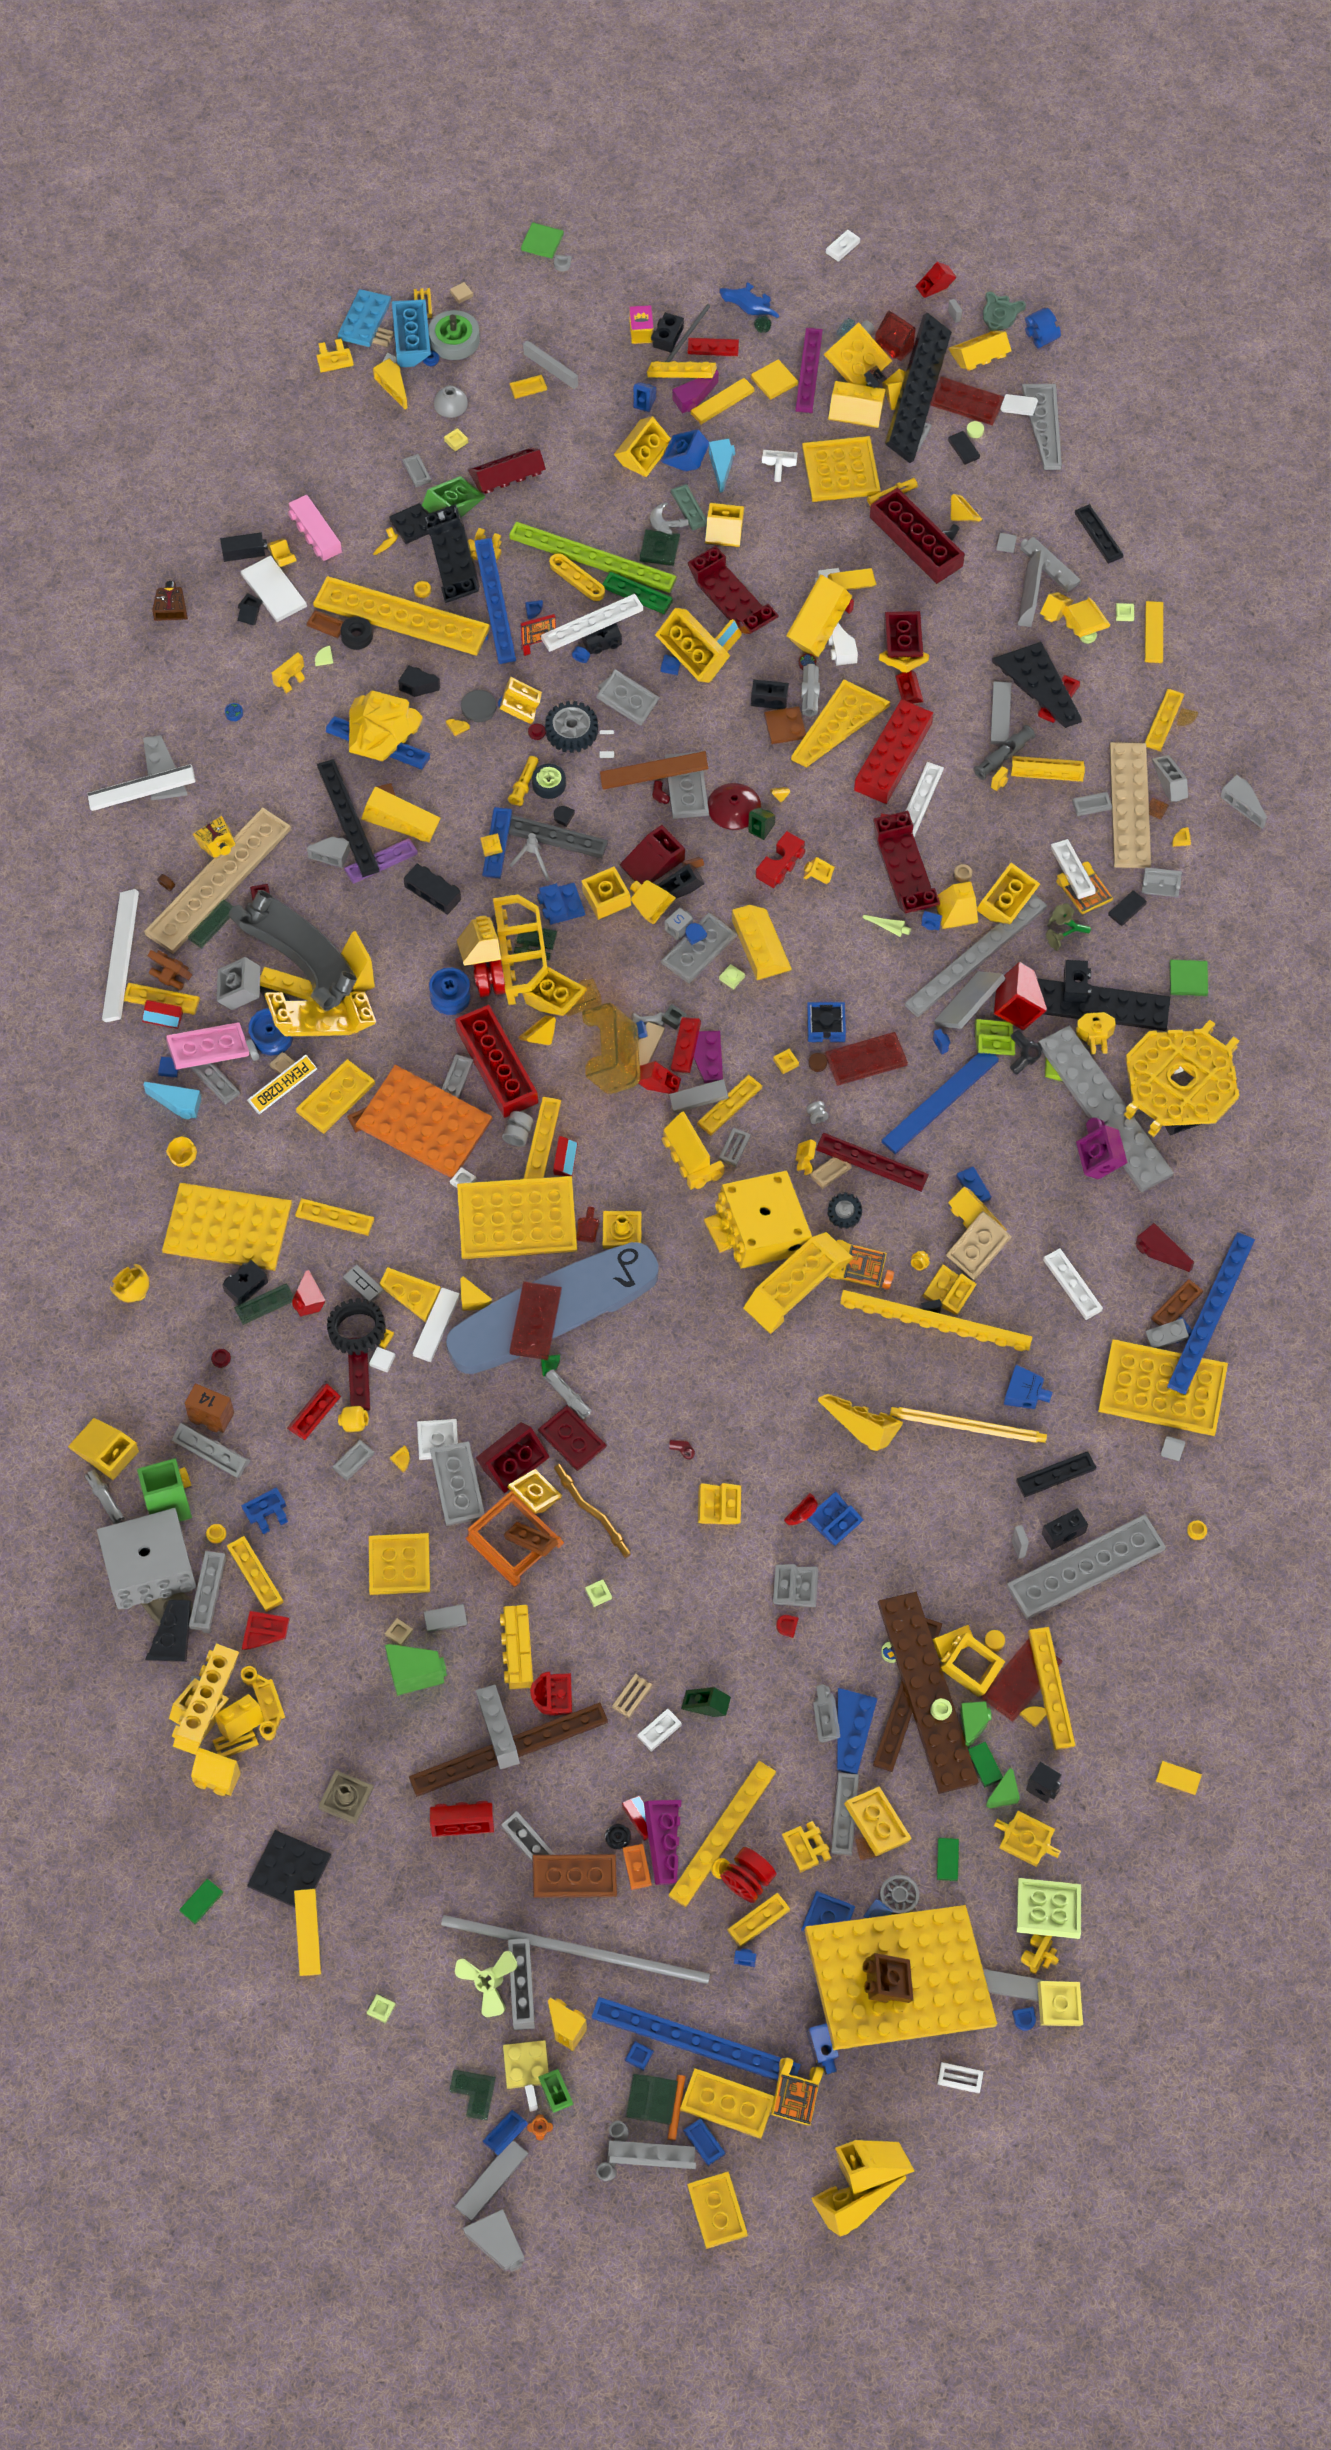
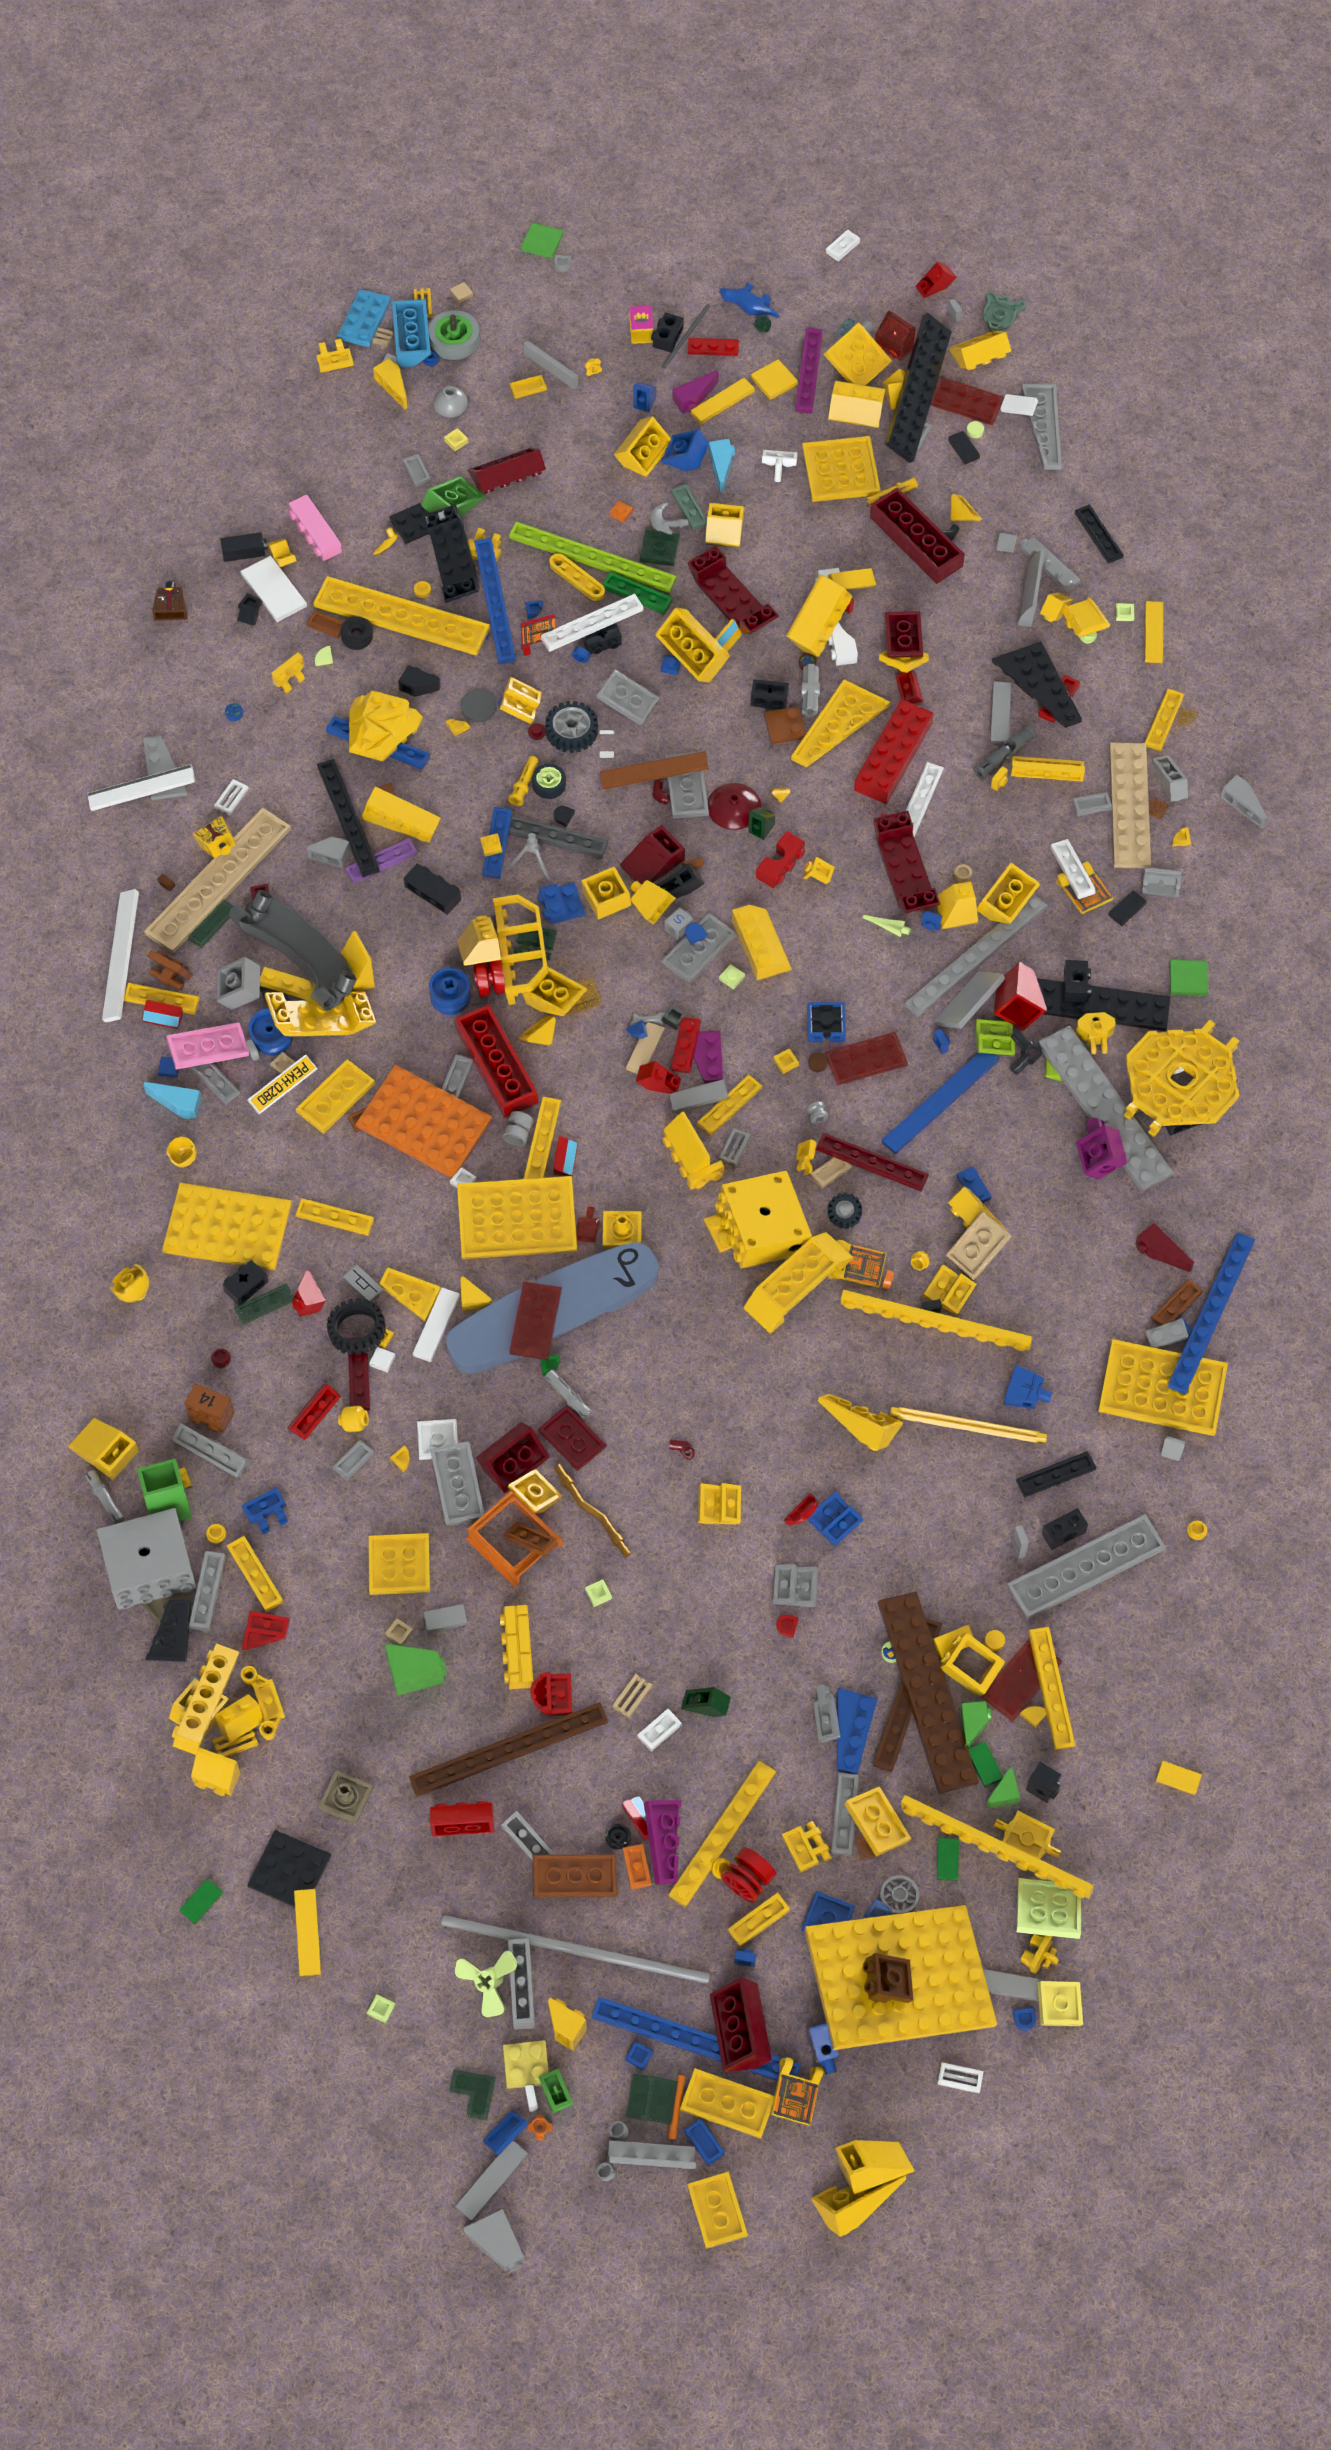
light grey brick [476,1685,520,1769] -> none
clear yellow windscreen [582,1003,640,1094] -> none
yellow plate [647,361,717,378] -> none
black plate [864,365,887,388] -> none
yellowish green tile [930,1698,952,1720] -> none
blue brick [1025,308,1061,349] -> none
white plate [1043,1248,1103,1320] -> none
olive plant [1046,903,1091,951] -> none
none -> white tile [214,779,249,816]
none -> yellow plate [585,358,602,376]
none -> orange plate [609,500,633,523]
none -> dark red slope [710,1977,772,2072]
none -> yellow plate [901,1795,1094,1899]

